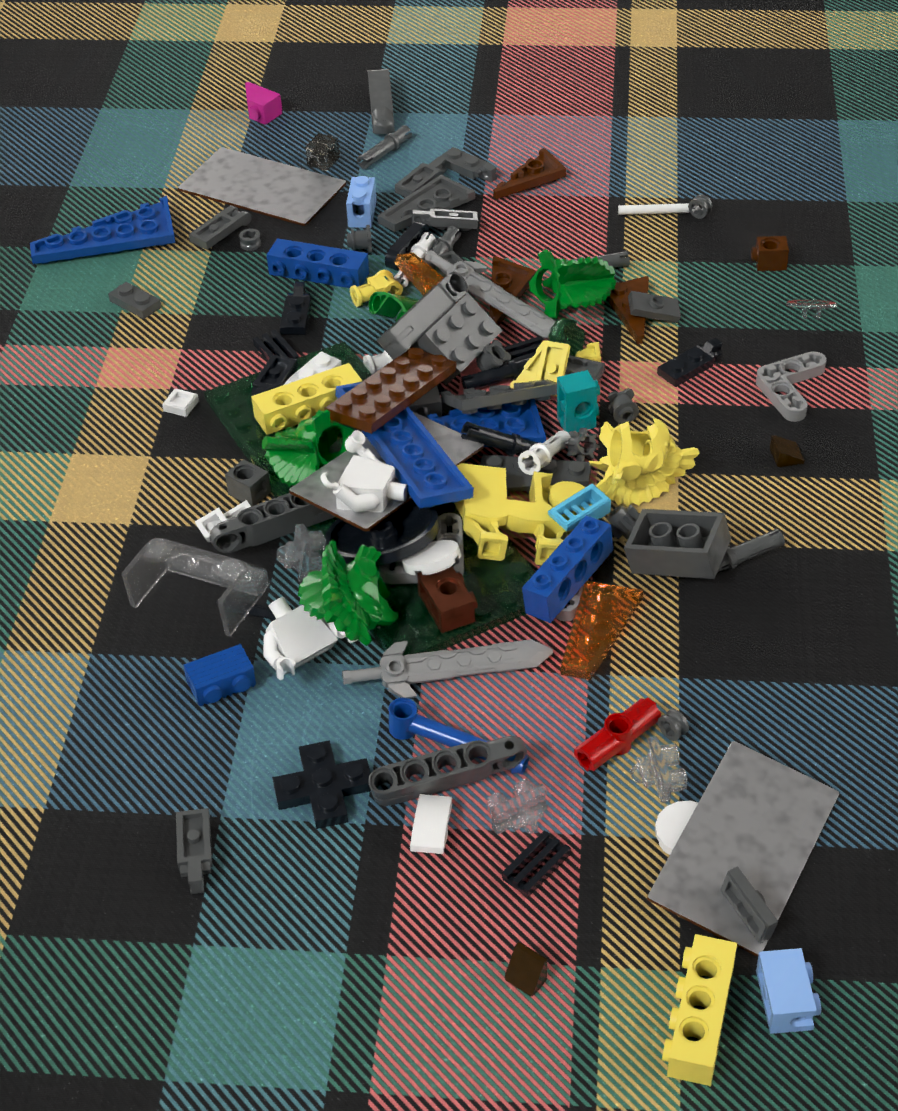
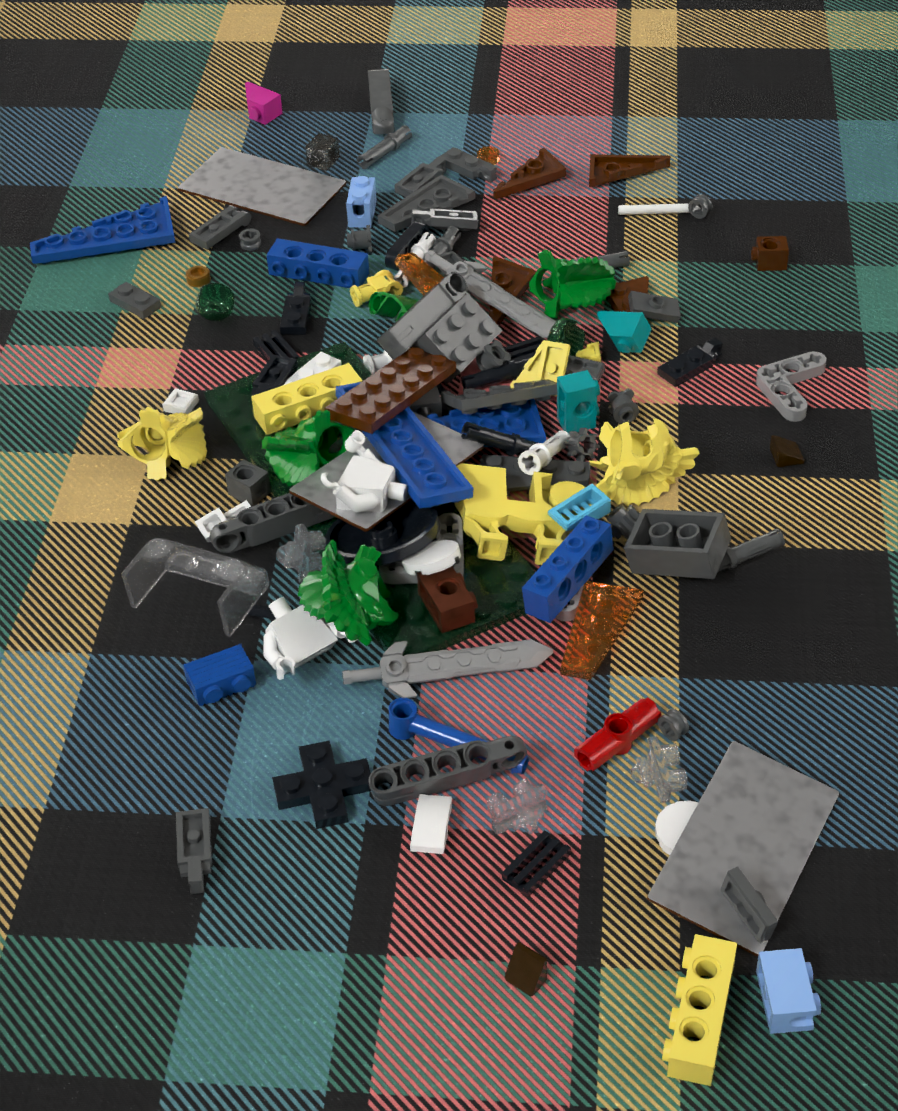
clear piece [786,300,838,319] -> none
none -> light yellow piece [117,407,207,481]
none -> pearl gold tile [185,266,211,287]
none -> clear green hair [196,283,235,321]
none -> clear orange tile [477,146,500,165]
none -> reddish brown wing [589,154,671,187]
none -> teal slope [597,311,652,353]

